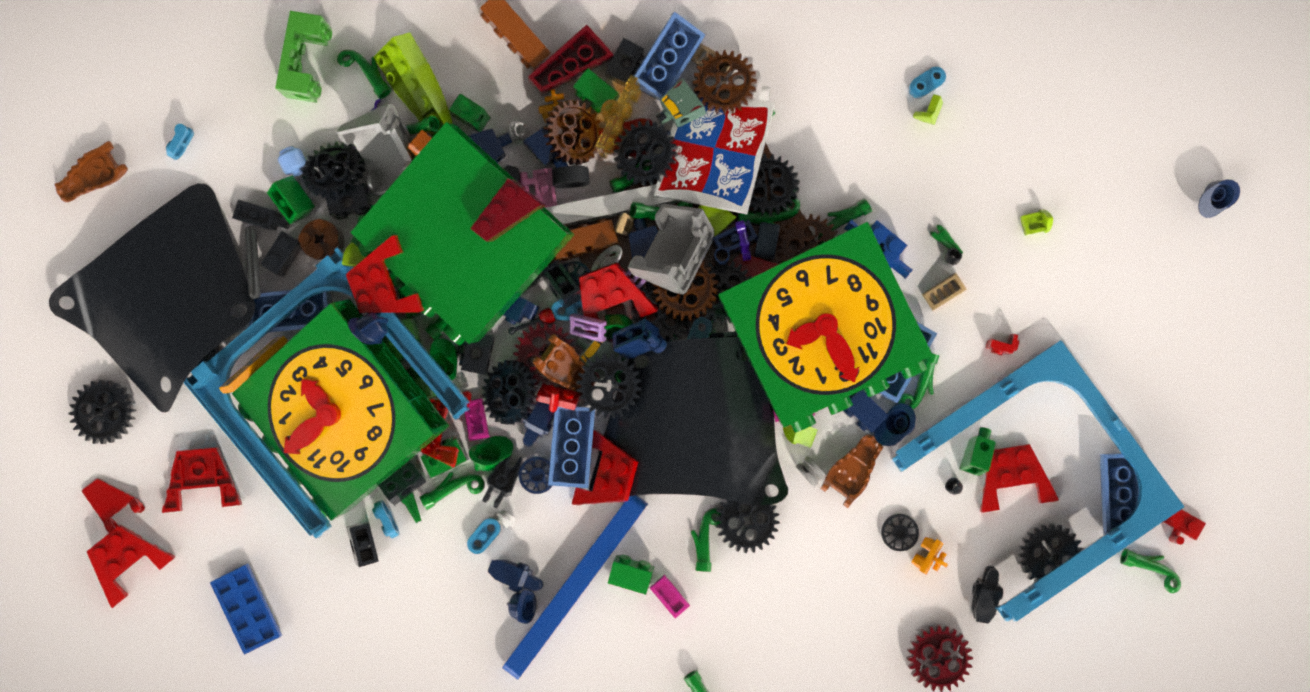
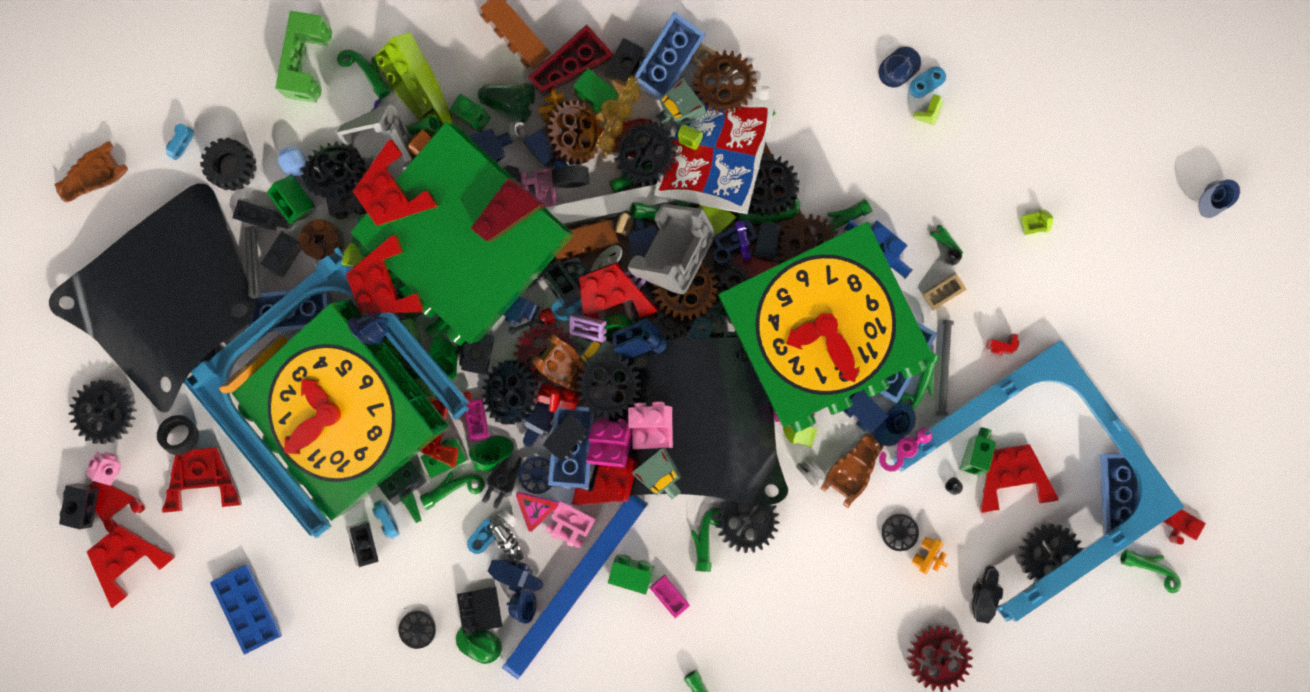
none -> black brick [59,483,99,530]
none -> bright pink brick [86,452,121,486]
none -> black tyre [157,415,199,455]
none -> black tyre [200,138,257,191]
none -> red wing [353,139,439,226]
none -> black wheel [398,611,436,649]
none -> green piece [456,627,502,664]
none -> black hinge [457,587,503,634]
none -> clear green cone [478,83,535,123]
none -> dark grey hinge [490,517,525,563]
none -> piece [516,492,559,532]
none -> black brick [542,414,587,461]
none -> bright pink plate [545,500,596,549]
none -> dark pink plate [586,418,632,467]
none -> bright pink plate [628,402,673,449]
none -> sand green torso [632,448,681,500]
none -> lime brick [678,124,703,150]
none -> dark blue piece [878,47,921,88]
none -> dark pink piece [879,428,932,472]
none -> dark grey bar [936,320,954,416]

